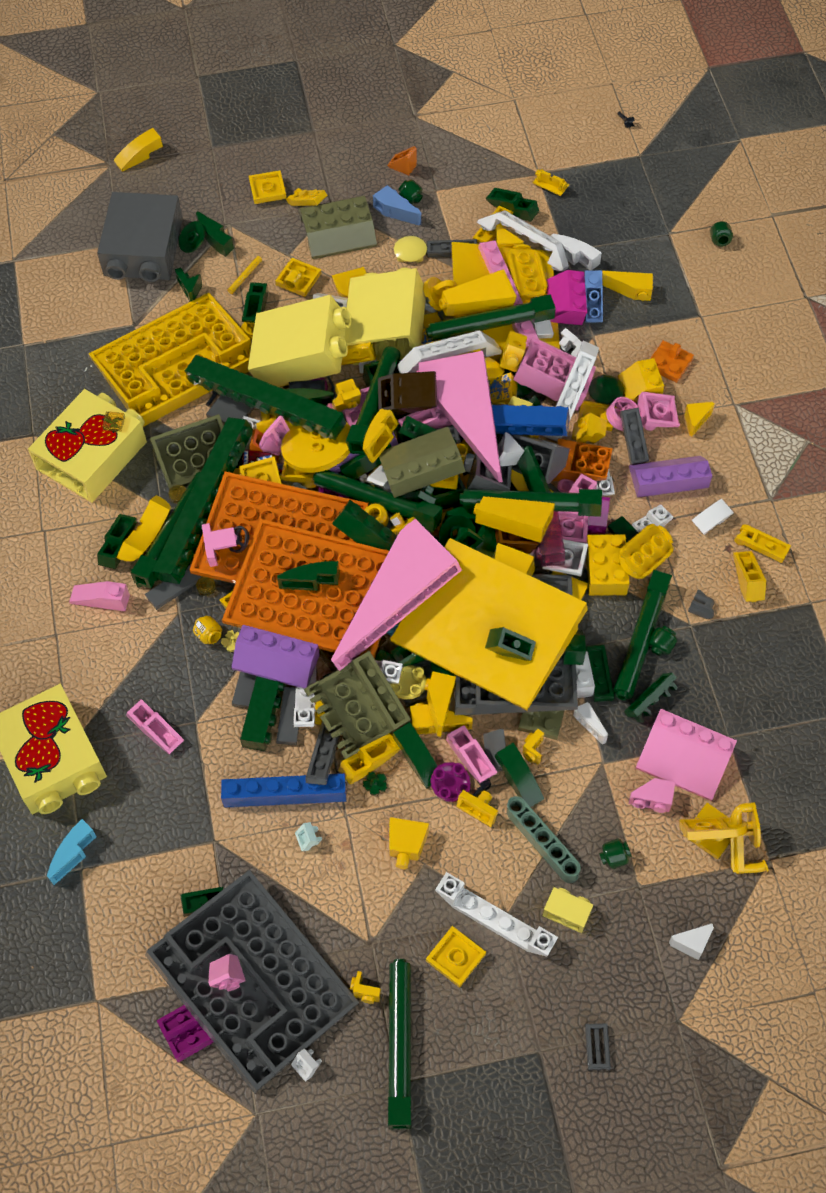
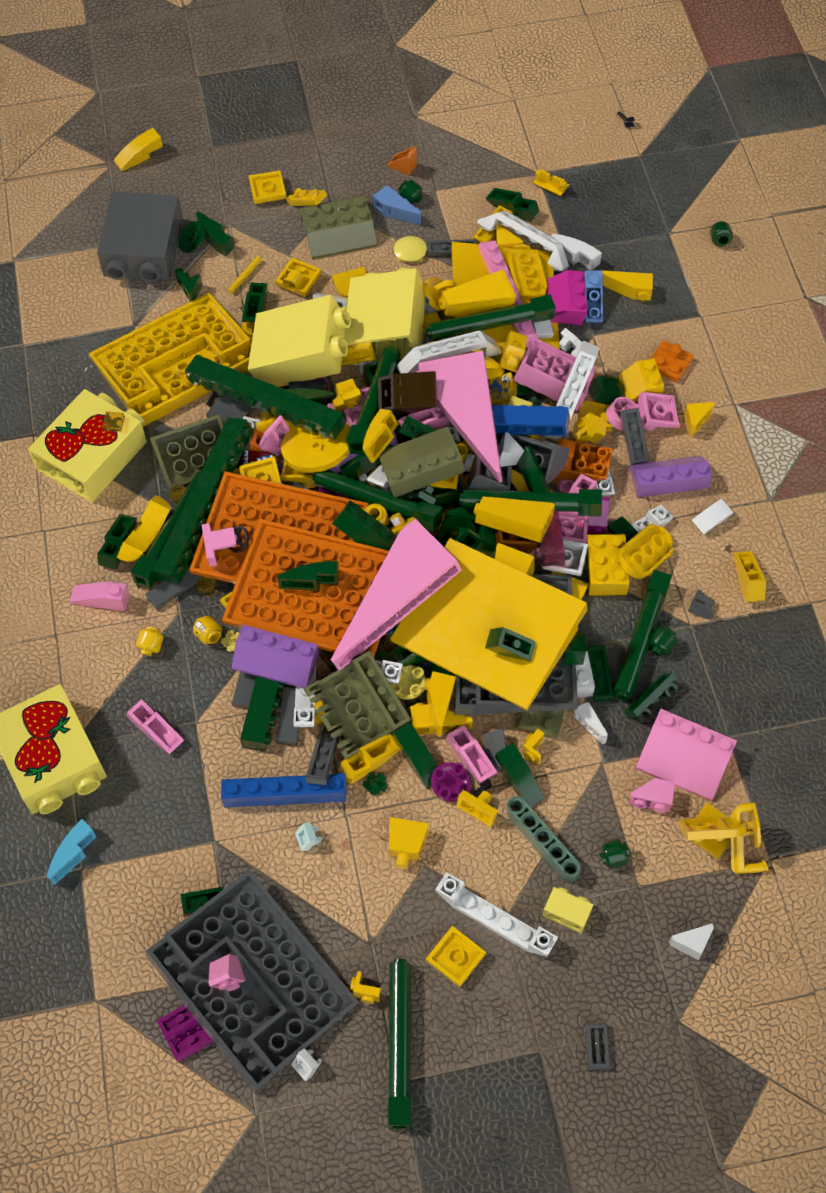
yellow plate [734,524,791,563] -> none
none -> yellow head [136,626,164,656]

